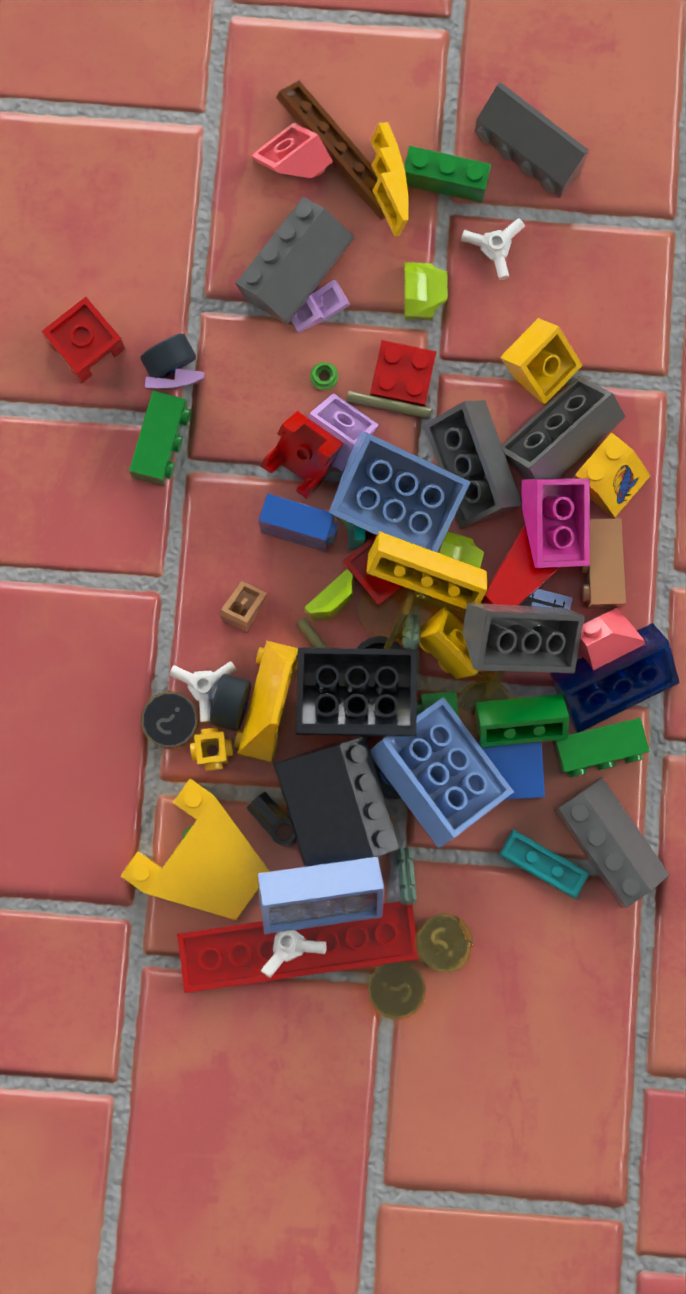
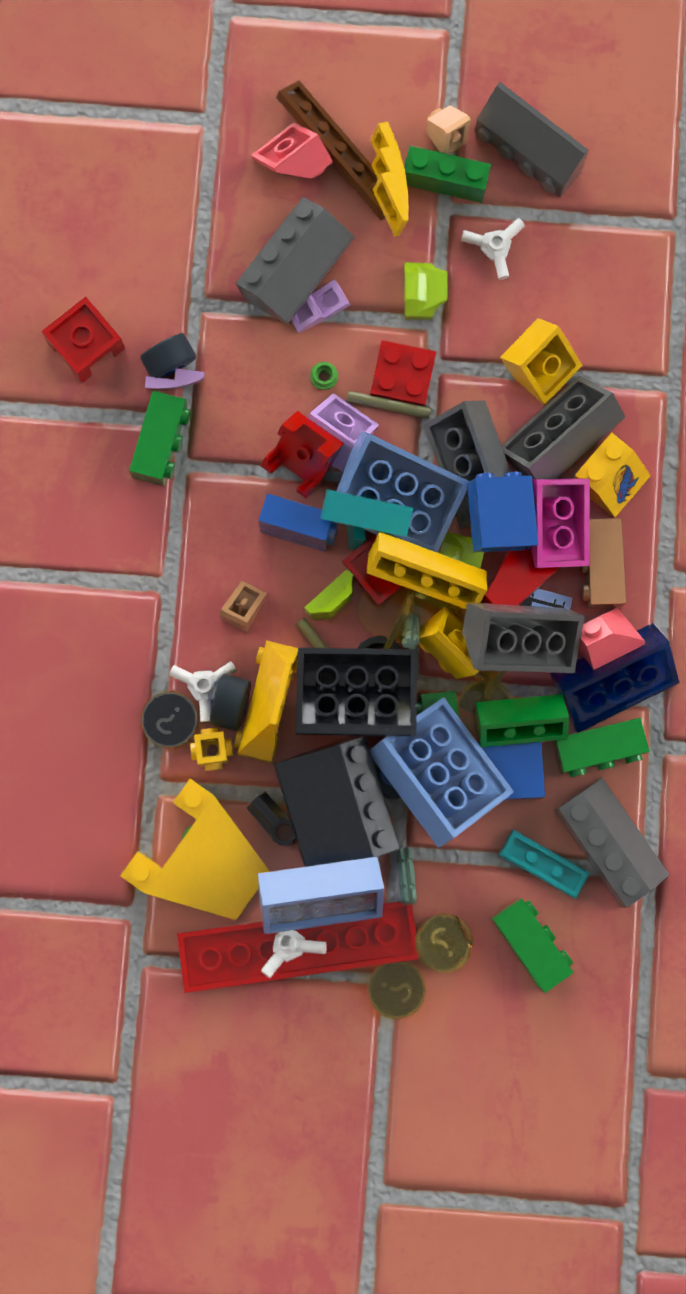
none -> teal tile [320,489,413,537]
none -> light nougat slope [425,105,471,154]
none -> blue brick [467,472,538,553]
none -> green brick [490,898,574,993]

